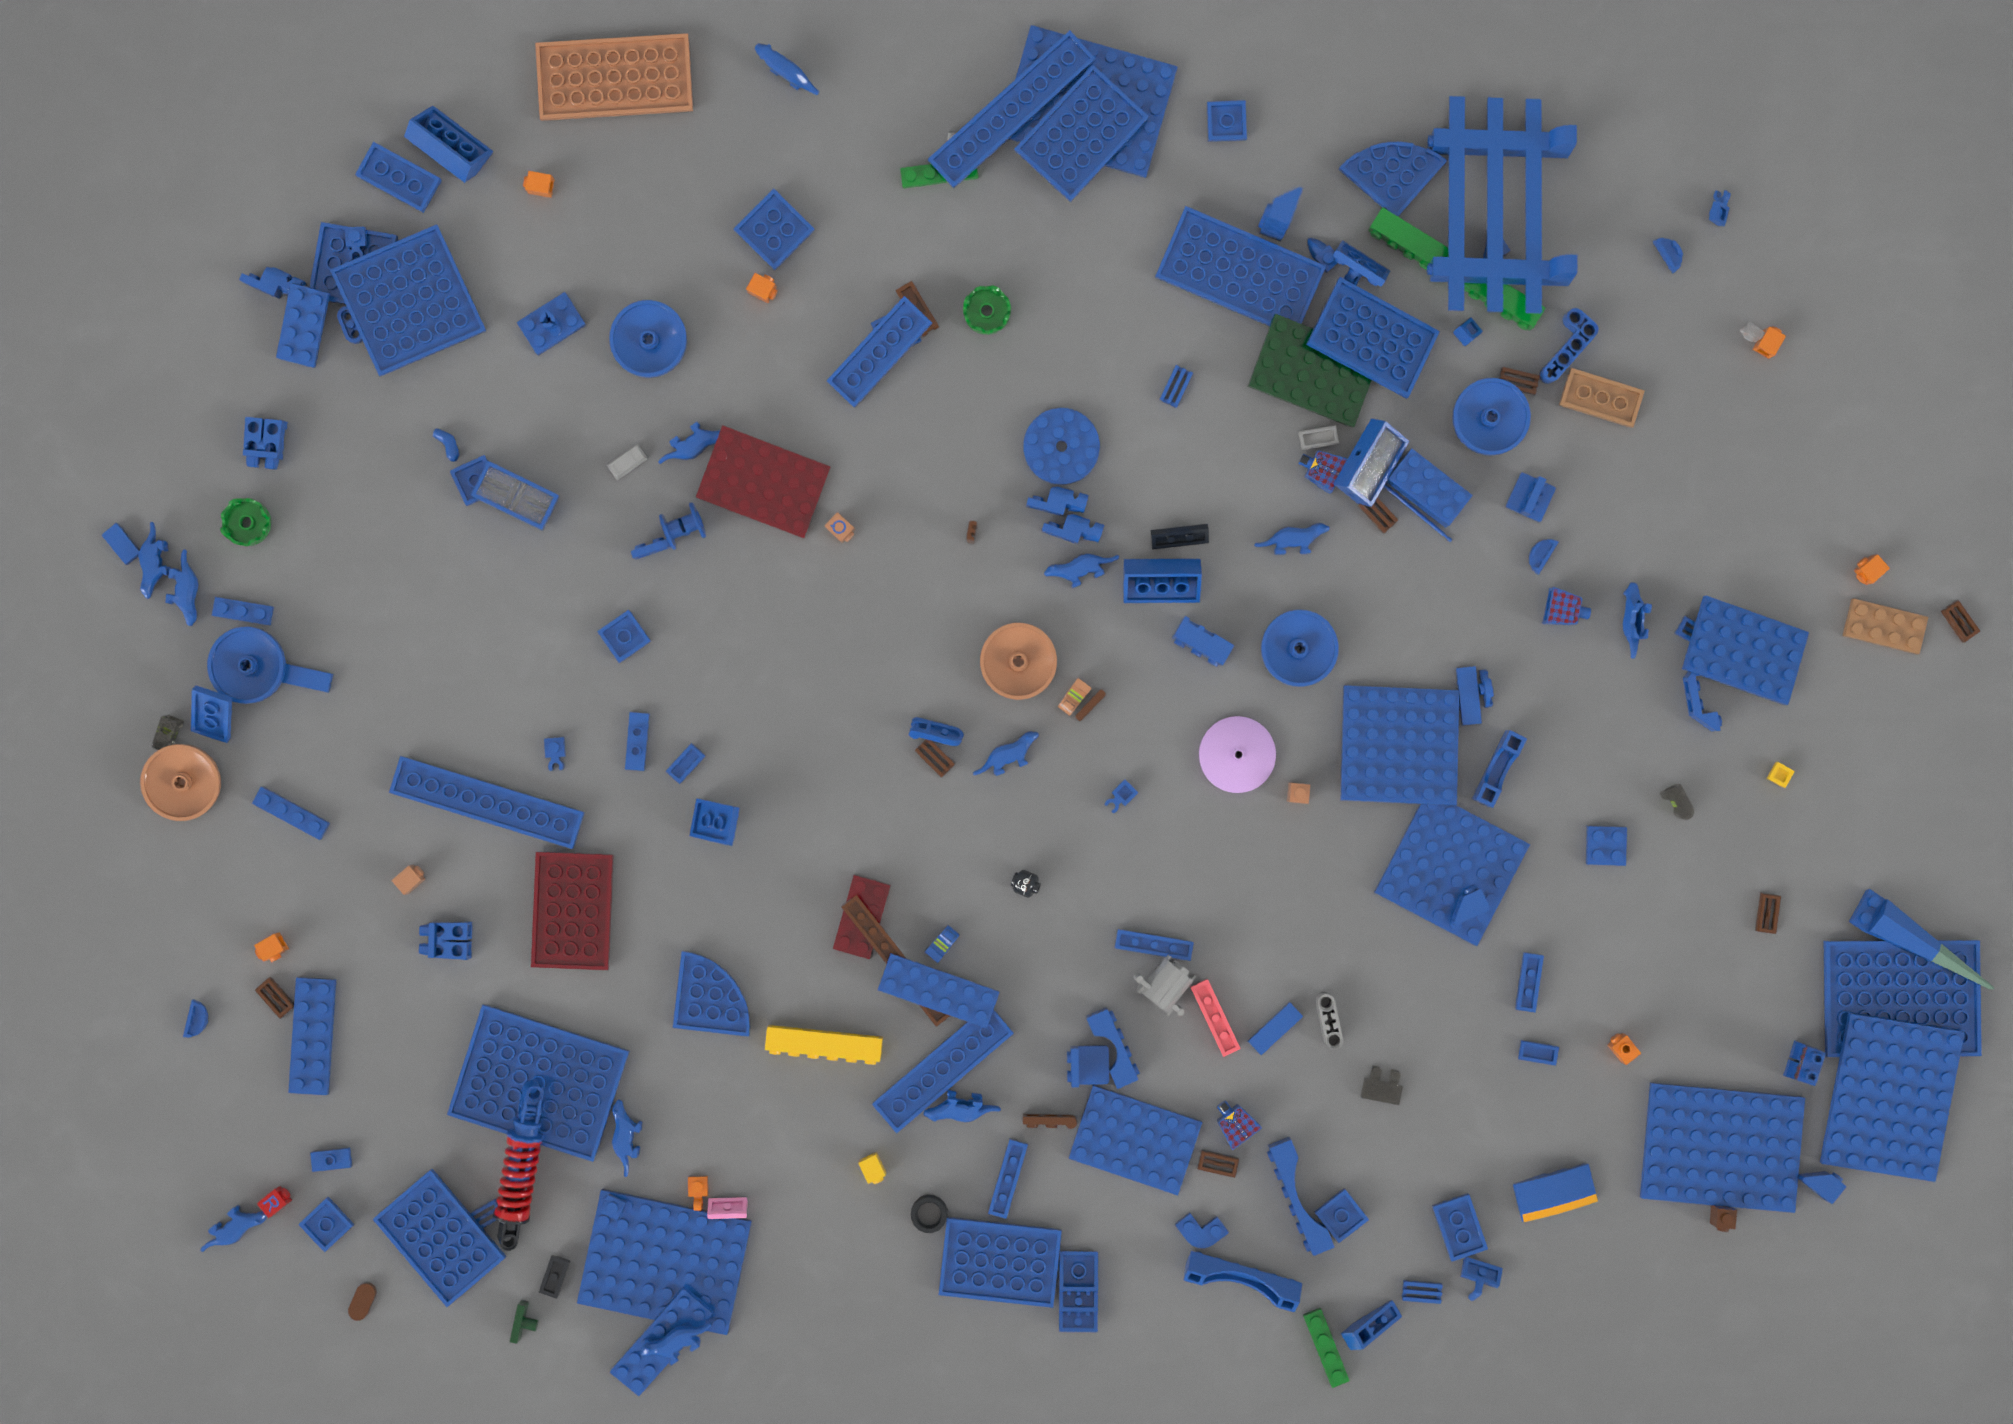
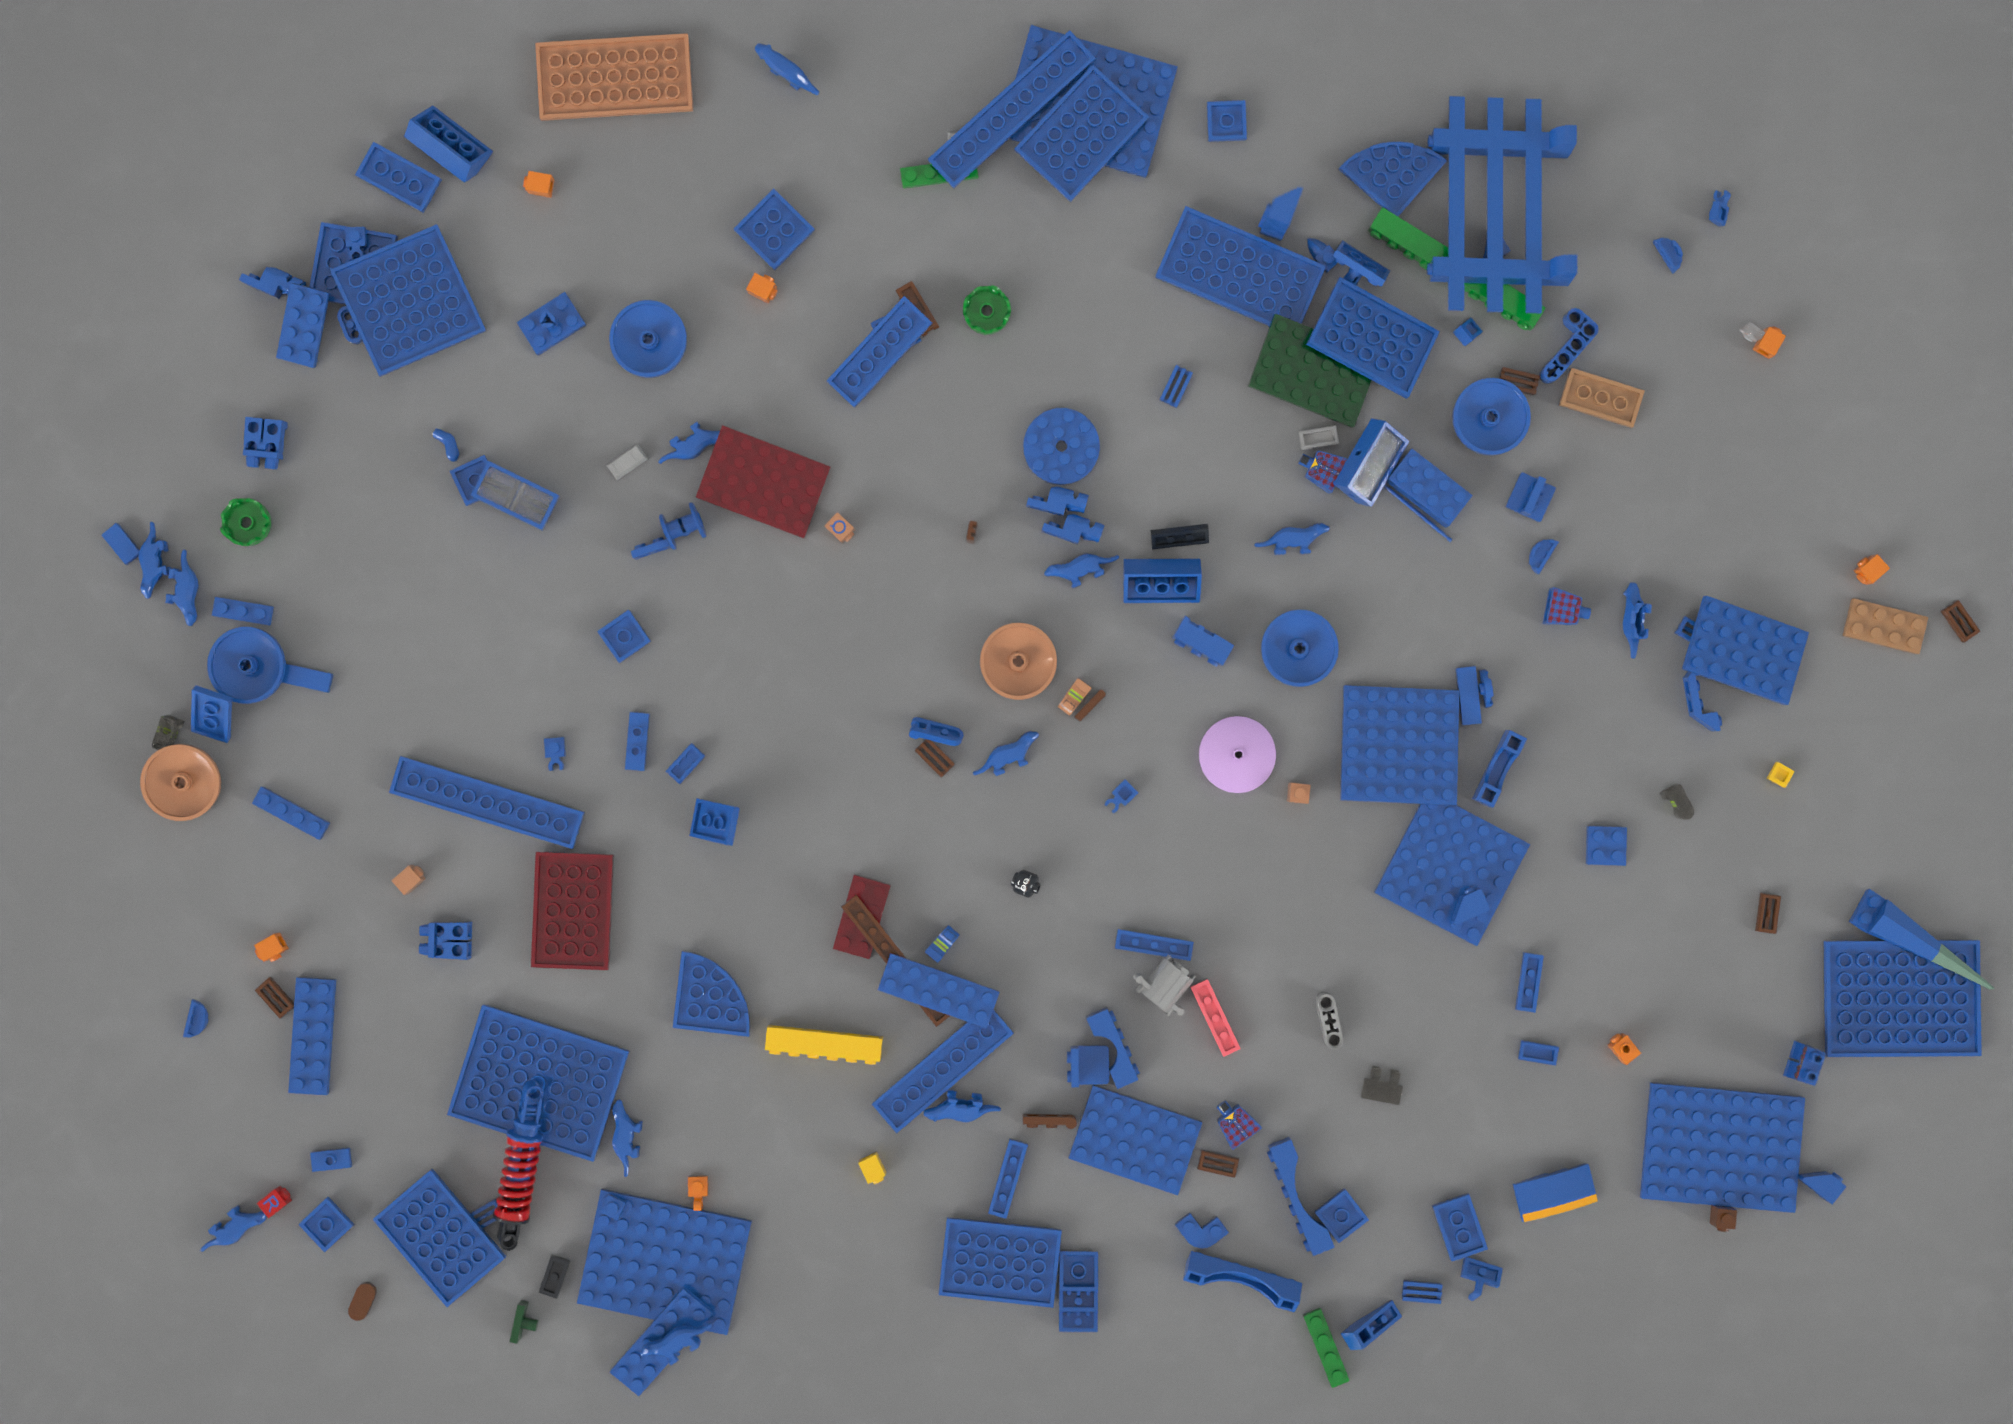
bright pink plate [707,1197,748,1219] -> none
black tyre [911,1195,947,1233] -> none
blue tile [1248,1002,1303,1055] -> none
reddish brown tile [1358,497,1398,534] -> none
blue plate [1820,1012,1965,1182] -> none

